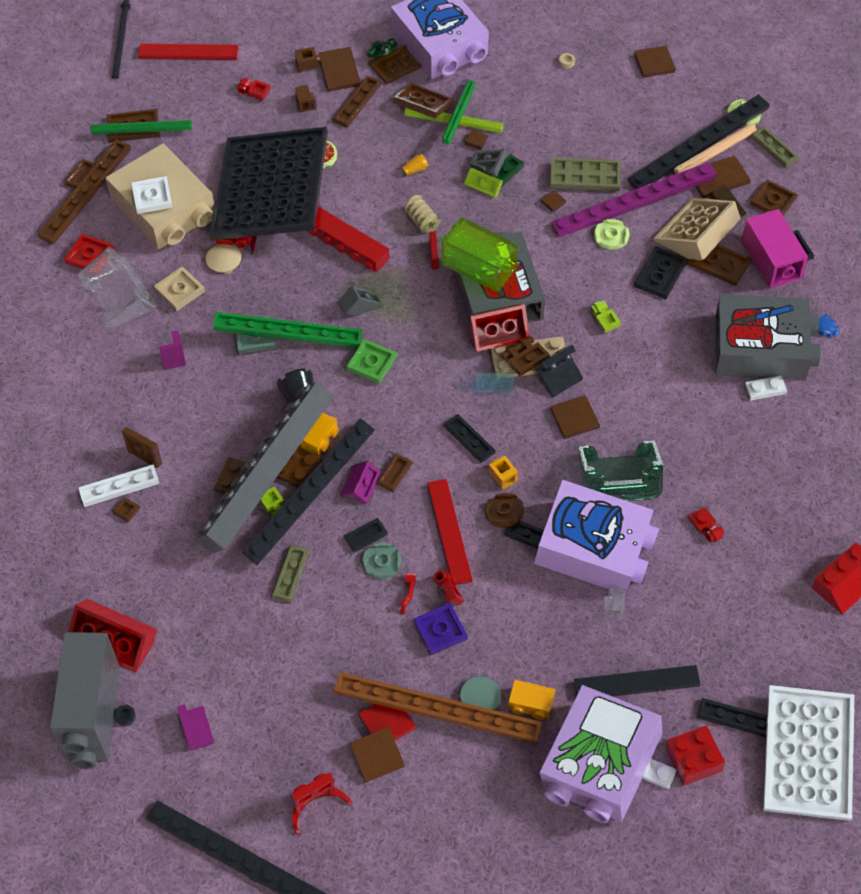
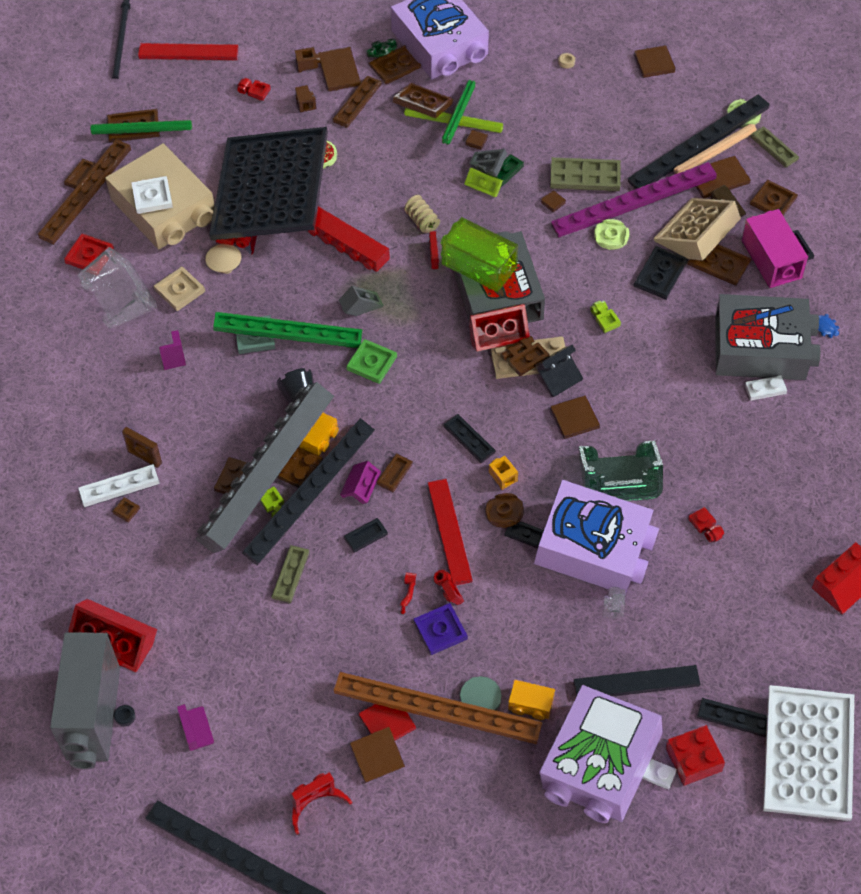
sand green tile [362,542,402,580] -> none
light orange cone [402,154,428,176] -> none
clear light blue plate [476,372,514,392] -> none

